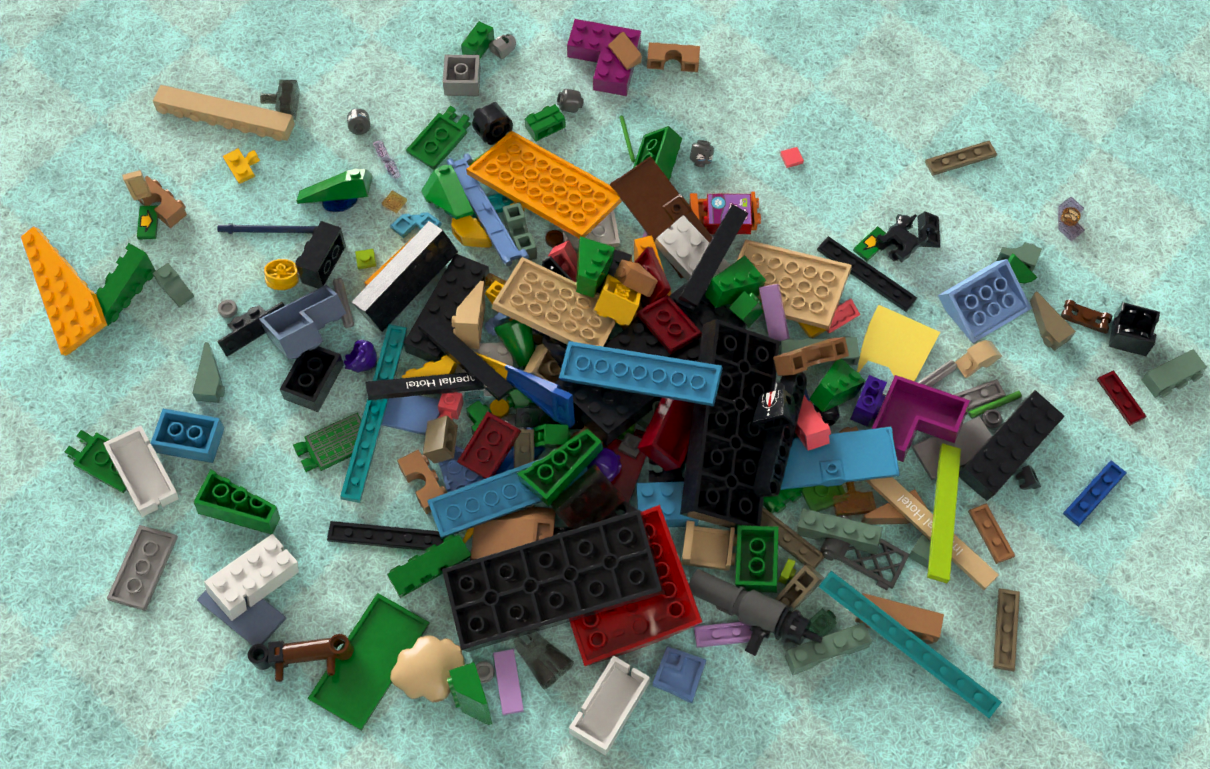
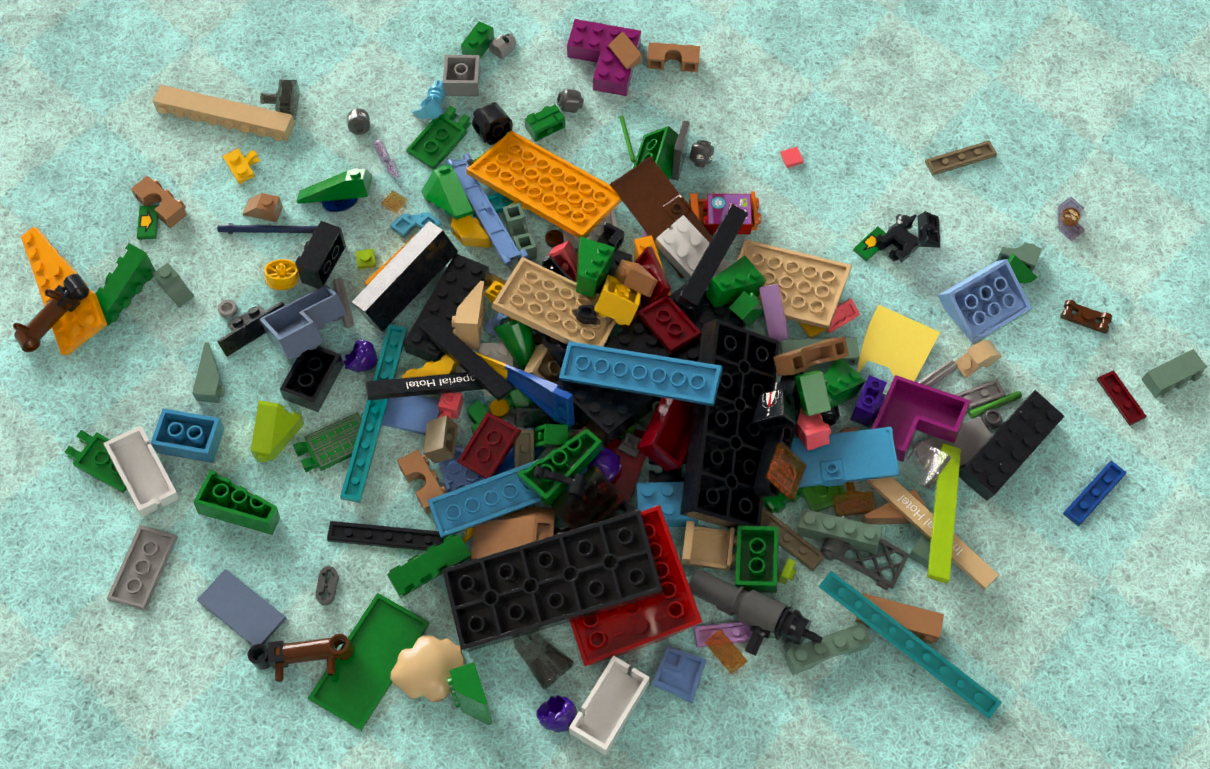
tan tile [122,170,152,200] -> none
white piece [204,534,299,621] -> none
light grey tile [475,661,494,683] -> none
lavender tile [493,649,524,715] -> none
dark tan slope [775,565,825,611] -> none
clear green brick [809,608,837,637] -> none
black tile [817,236,918,312] -> none
medium nougat tile [968,503,1015,564] -> none
dark tan tile [993,588,1020,672] -> none
black tile [1015,465,1041,490] -> none
dark tan slope [1030,292,1076,351] -> none
black piece [1109,302,1160,356] -> none
none -> reddish brown piece [13,274,89,352]
none -> medium nougat slope [243,193,283,222]
none -> lime slope [251,400,304,463]
none -> dark grey beam [316,566,339,606]
none -> medium azure piece [412,80,445,120]
none -> black brick [533,466,586,498]
none -> dark purple hair [536,695,577,732]
none -> black tile [575,305,598,324]
none -> black panel [597,222,624,250]
none -> dark grey tile [672,121,690,181]
none -> clear orange tile [704,629,747,675]
none -> clear orange tile [765,443,806,499]
none -> green brick [794,370,832,416]
none -> clear tile [899,441,951,490]

